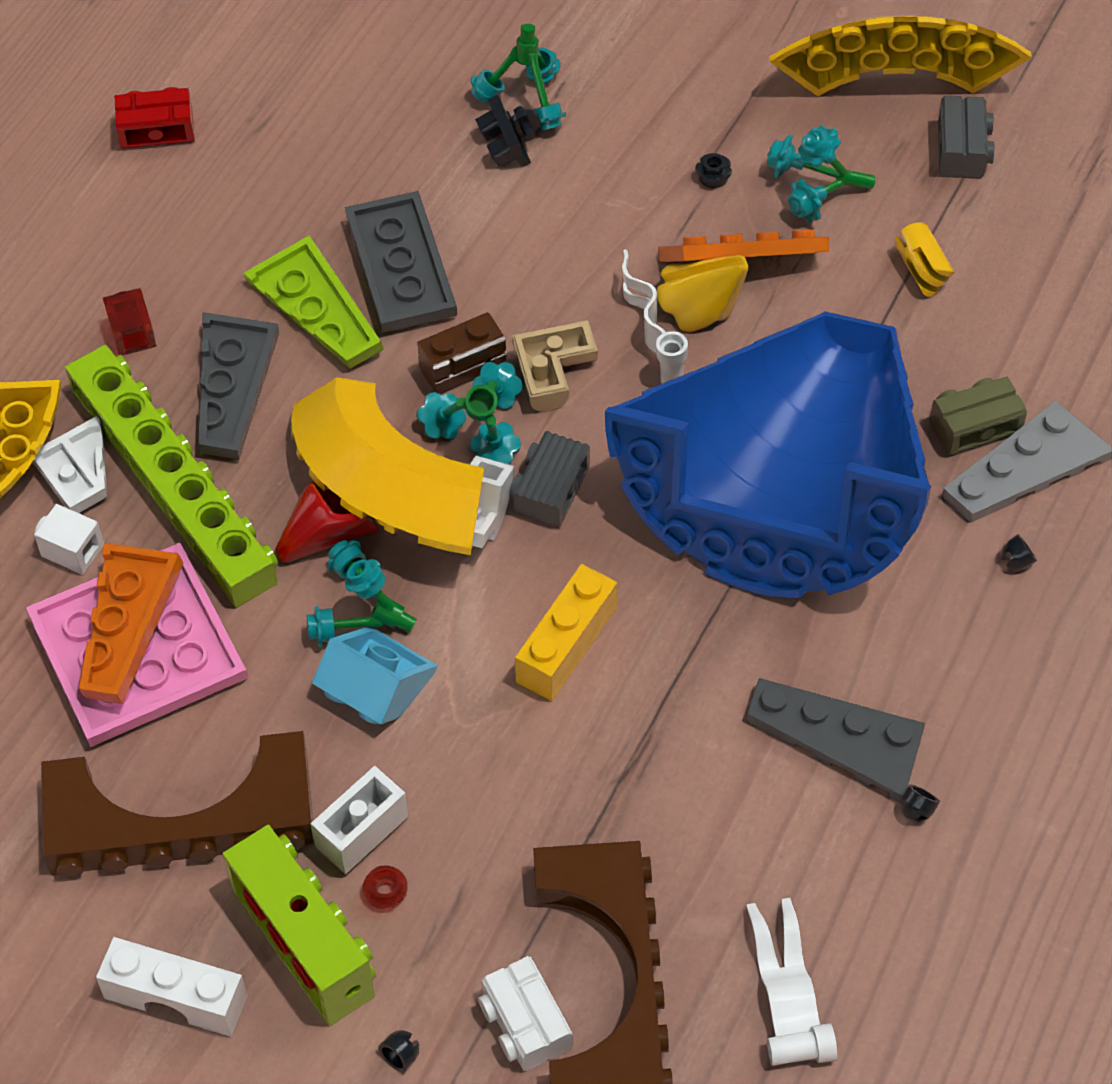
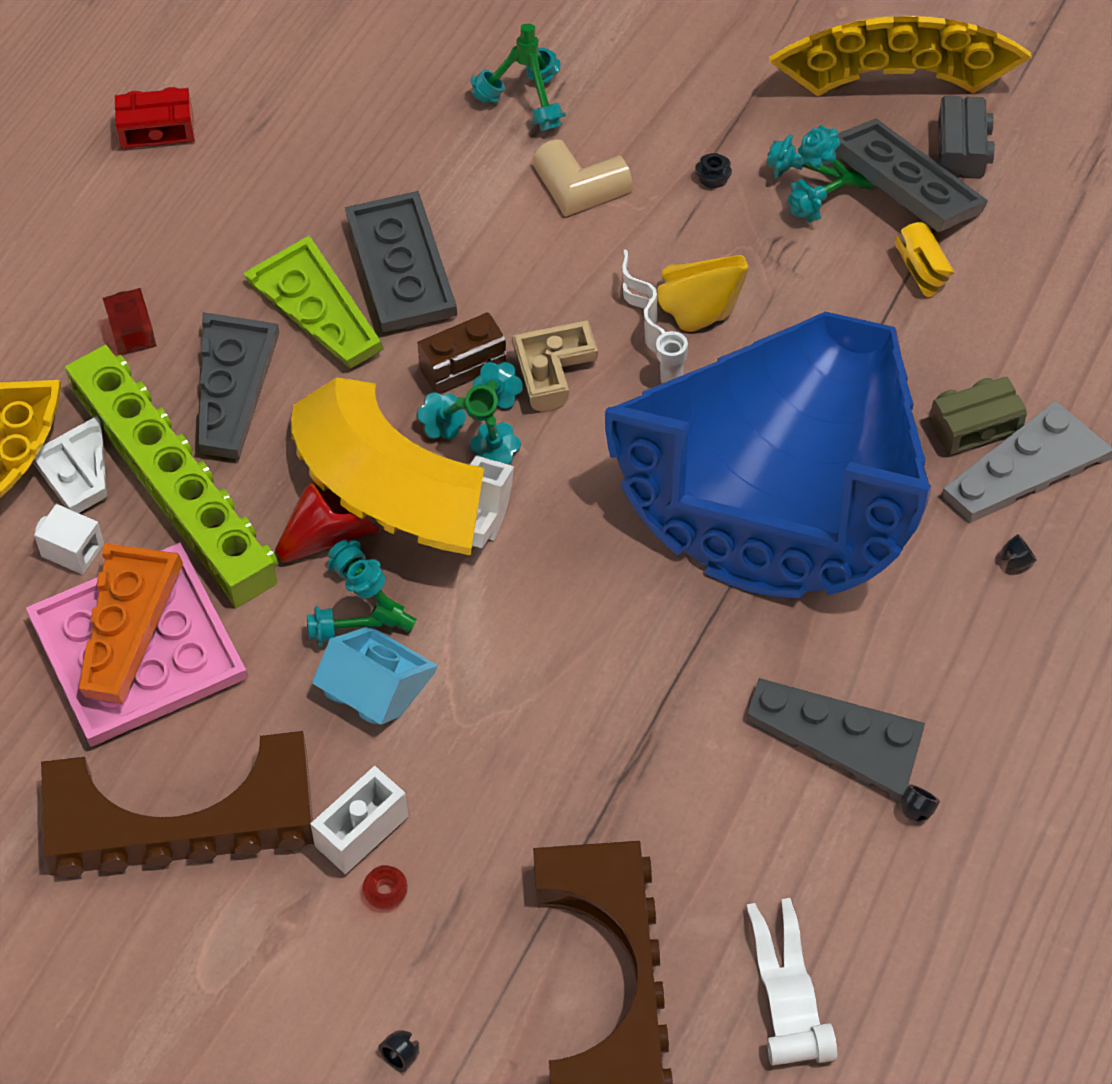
white arch [96,937,248,1037] -> none
lime brick [222,824,376,1027] -> none
black hips [475,95,541,167] -> none
white brick [478,956,573,1072] -> none
dark grey brick [510,431,590,527] -> none
yellow brick [515,564,618,702] -> none
orange wing [658,229,830,262] -> none
none -> tan brick [533,139,633,217]
none -> dark grey plate [835,118,988,232]

